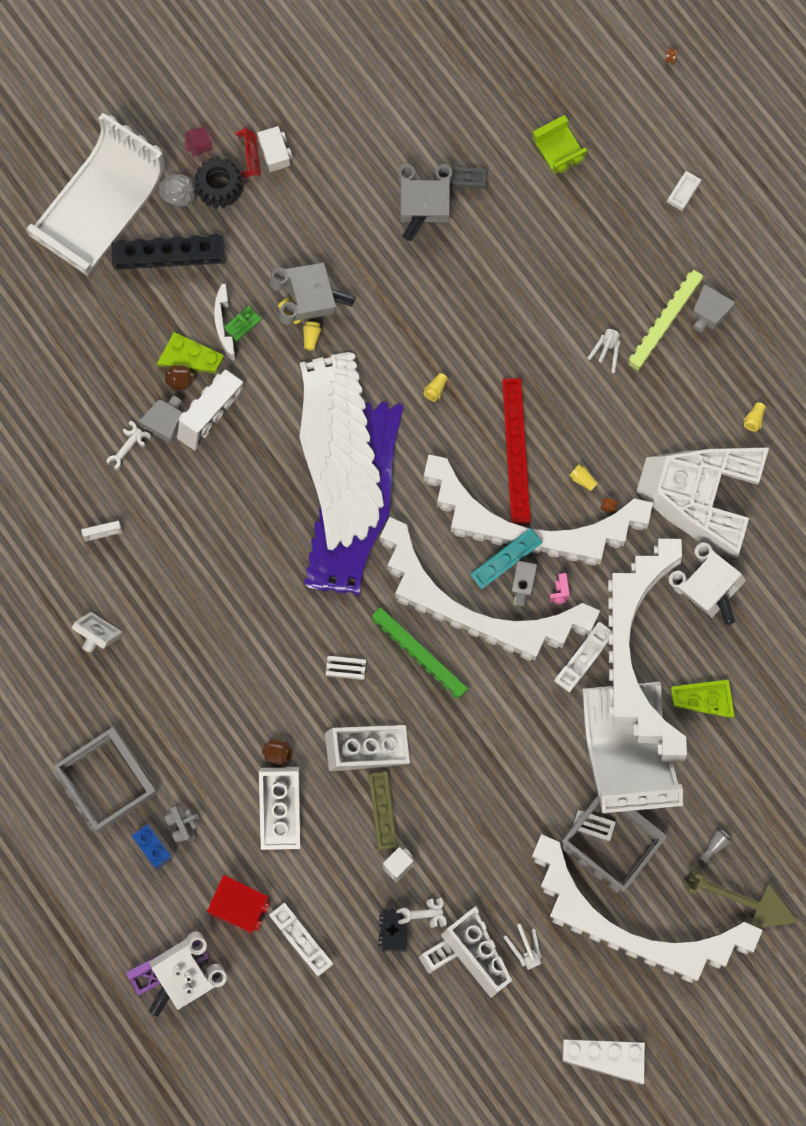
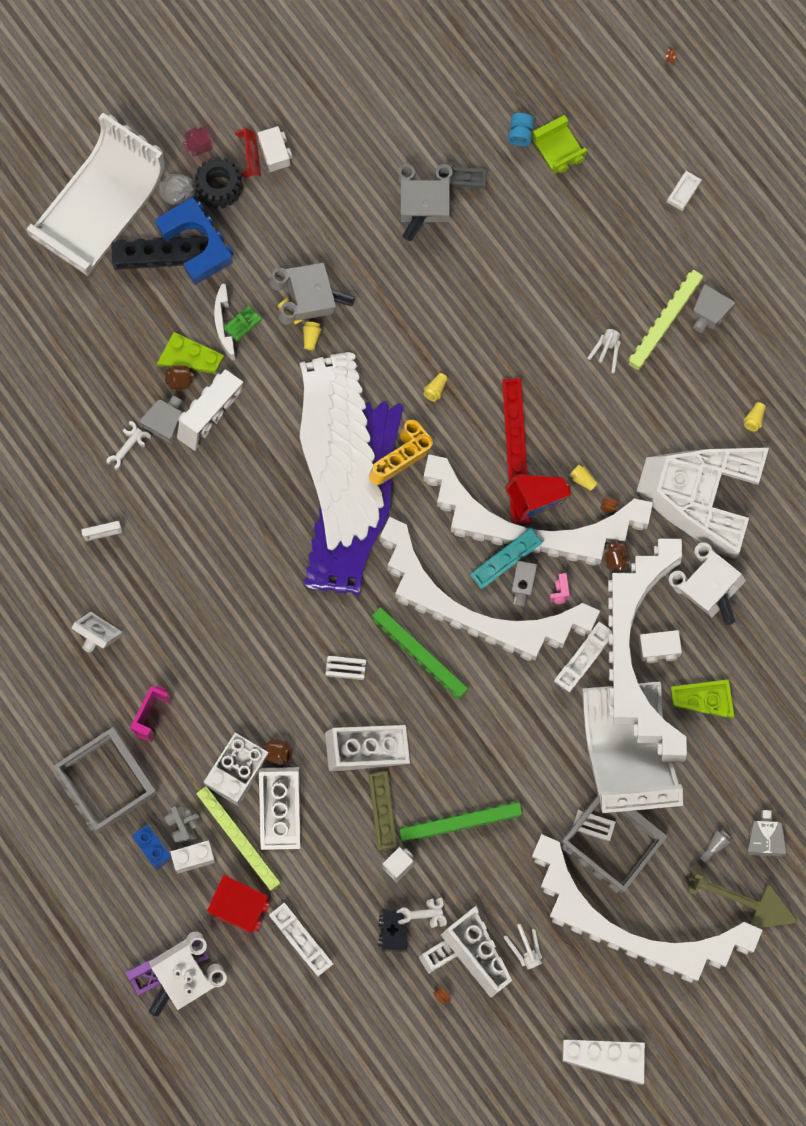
none -> dark pink panel [130,686,172,743]
none -> blue arch [154,197,234,285]
none -> white brick [171,840,216,874]
none -> yellowish green piece [196,787,281,892]
none -> white slope [204,733,268,806]
none -> yellow beam [369,420,433,485]
none -> bright green piece [399,801,522,843]
none -> dark orange bush [433,986,452,1006]
none -> red slope [505,474,571,521]
none -> dark azure wheel [508,113,535,147]
none -> reddish brown head [603,541,631,571]
none -> white brick [639,630,682,663]
none -> light grey torso [746,810,786,857]

